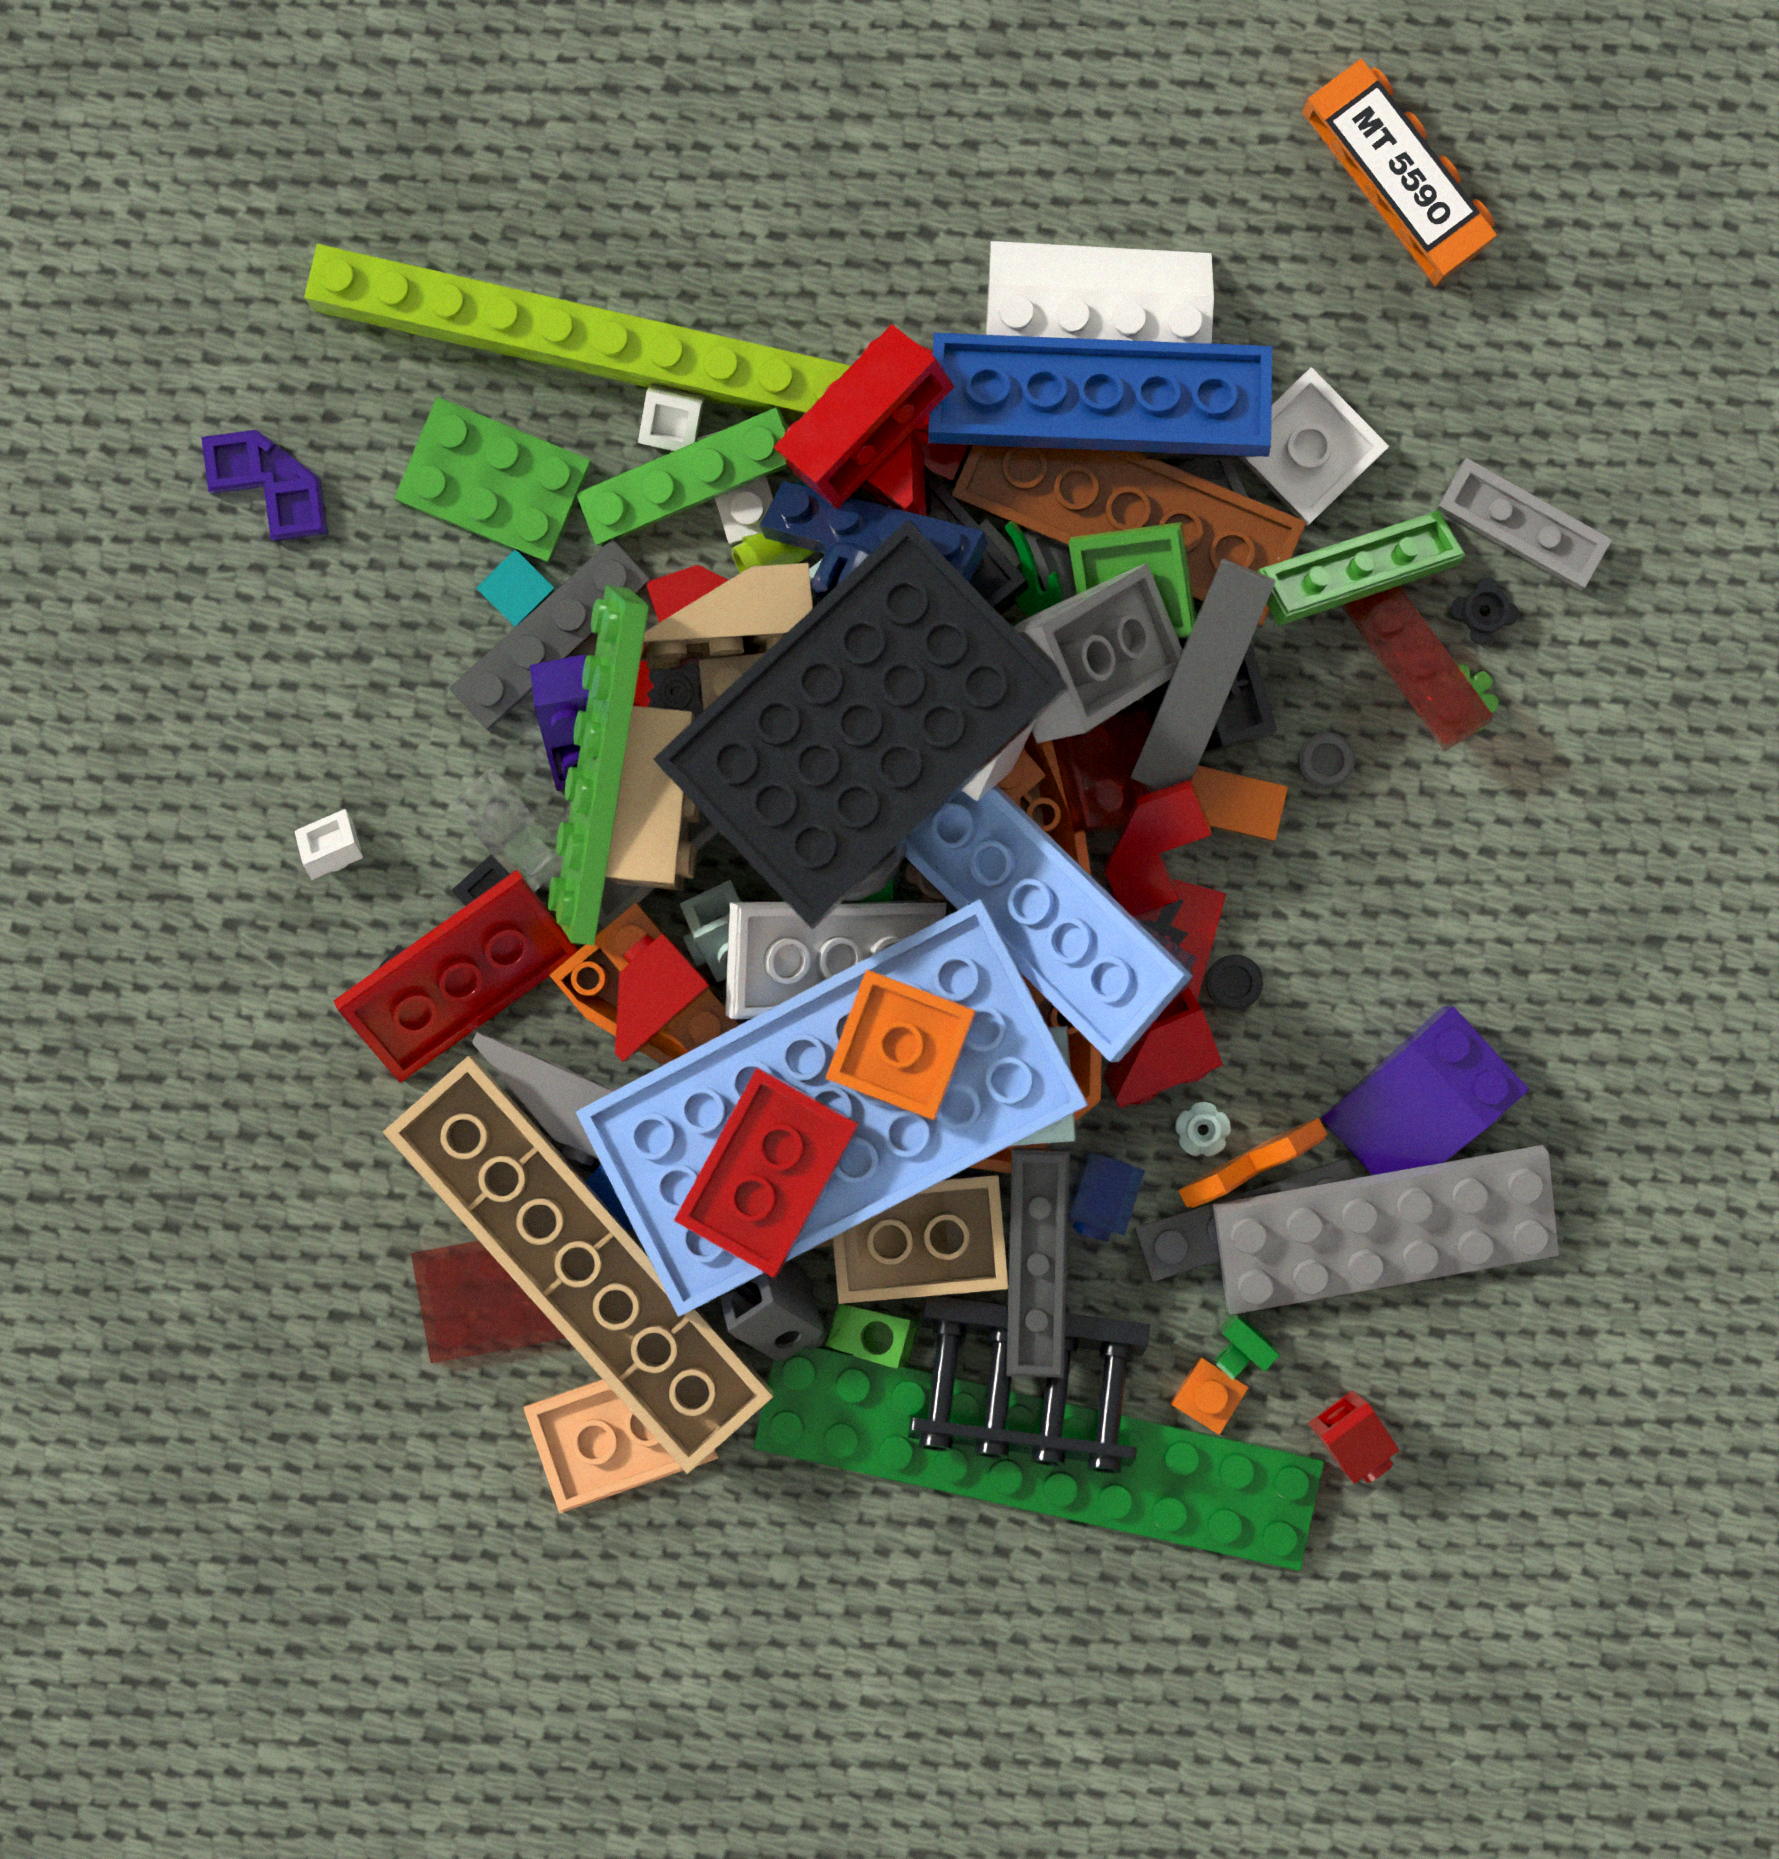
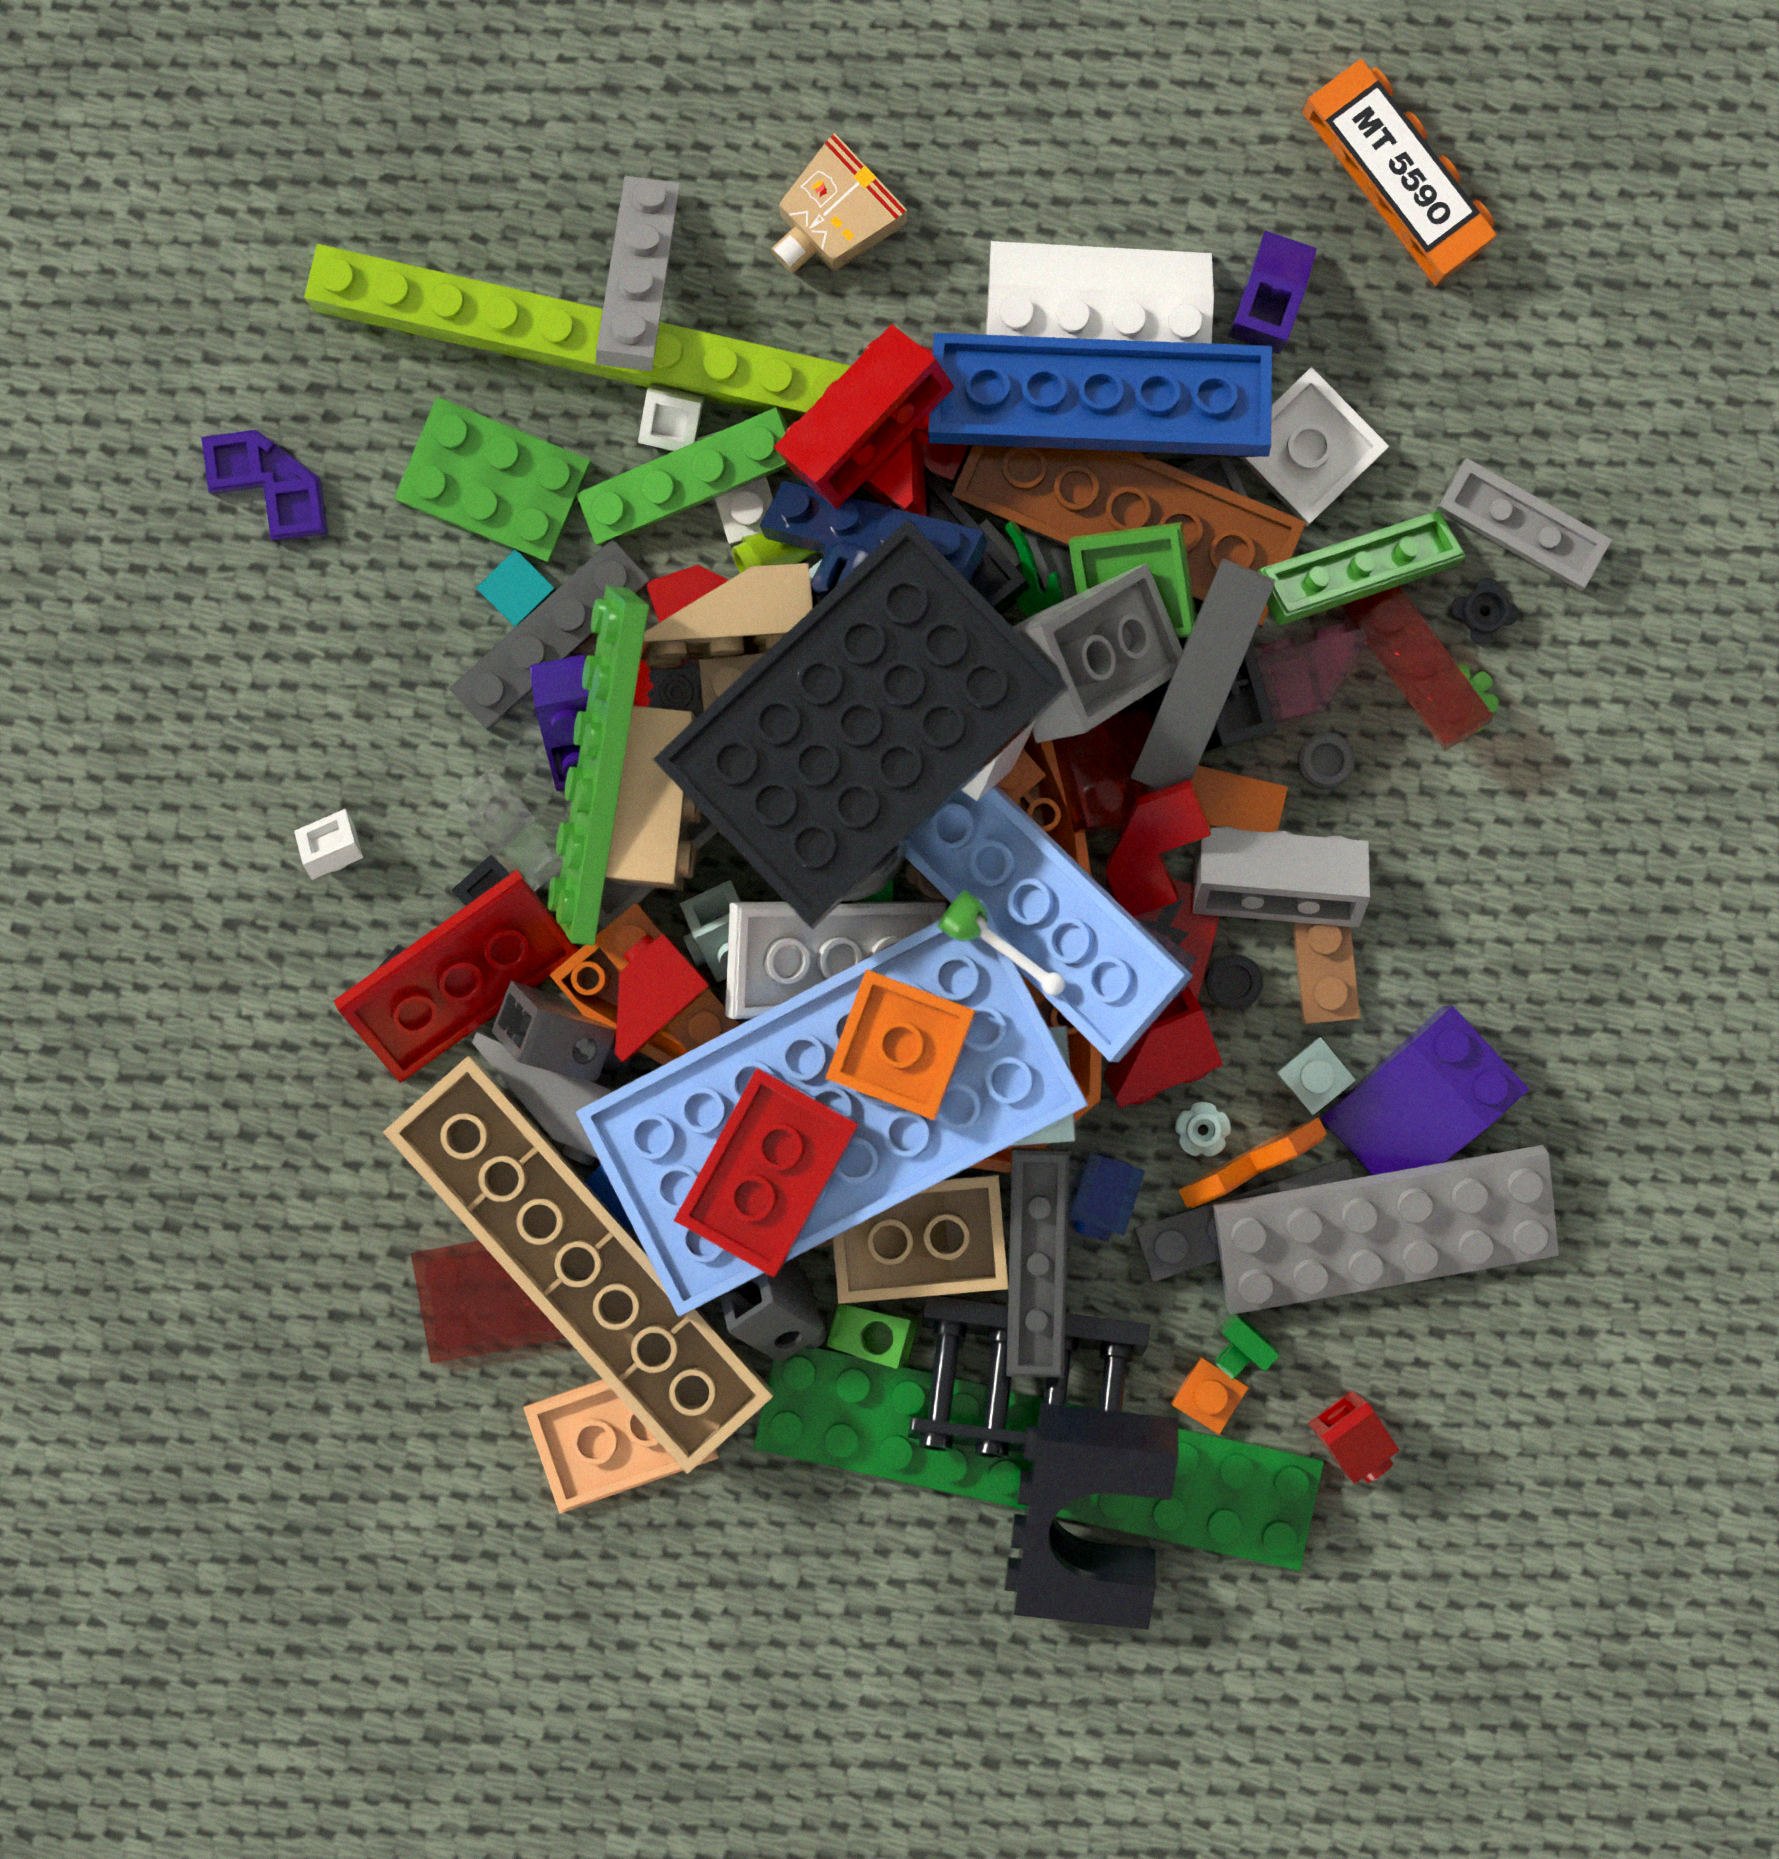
none -> dark grey torso [491,980,631,1081]
none -> light grey plate [596,176,680,372]
none -> tan torso [771,133,907,274]
none -> hinge [937,889,1065,996]
none -> black arch [1004,1403,1179,1630]
none -> light grey brick [1193,826,1370,928]
none -> dark purple slope [1228,230,1317,354]
none -> clear pink slope [1256,623,1367,724]
none -> light aqua plate [1275,1037,1356,1116]
none -> medium nougat plate [1292,922,1360,1024]

